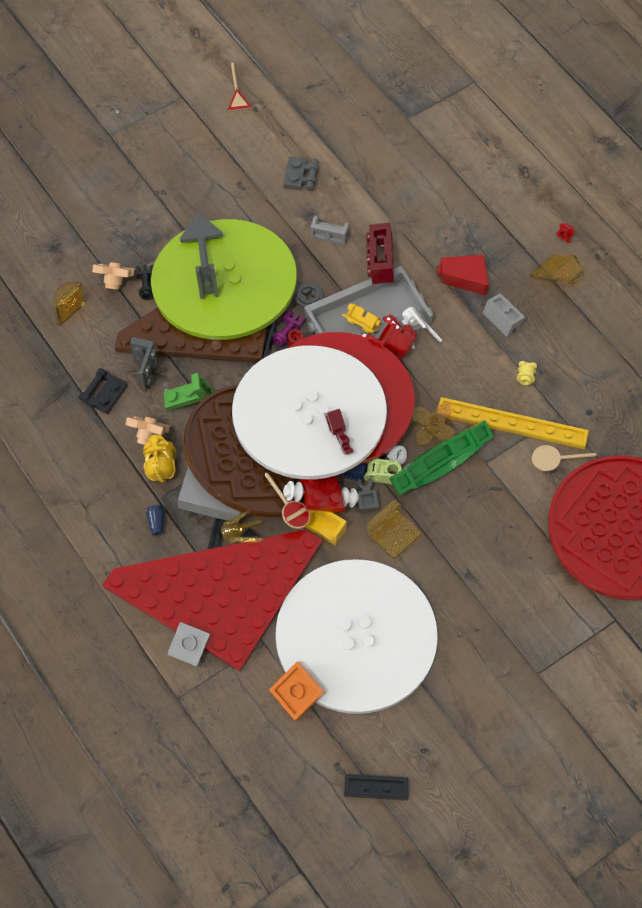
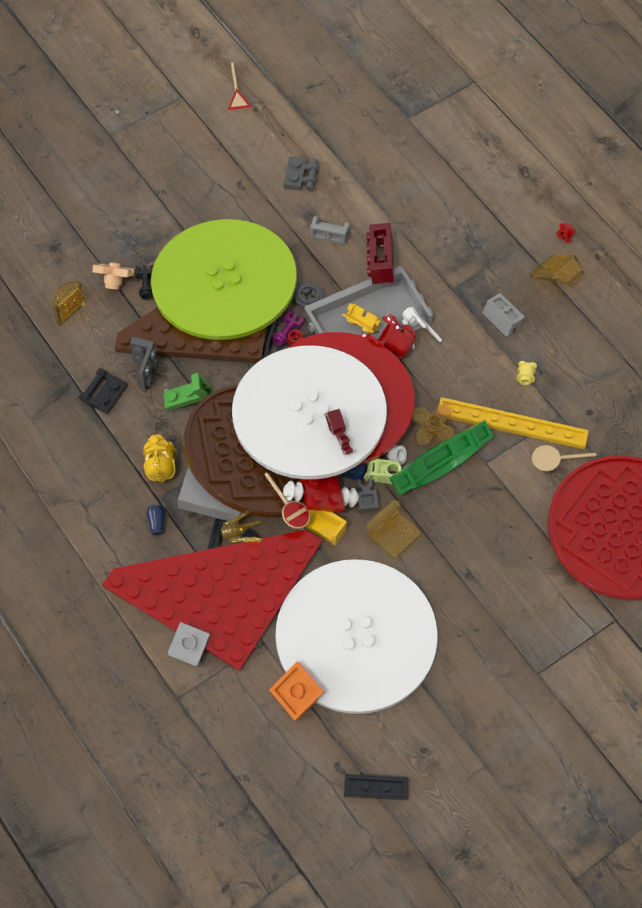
light nougat plant [125,416,172,445] -> none
dark grey piece [180,213,223,299] -> none
red slope [436,255,489,295] -> none

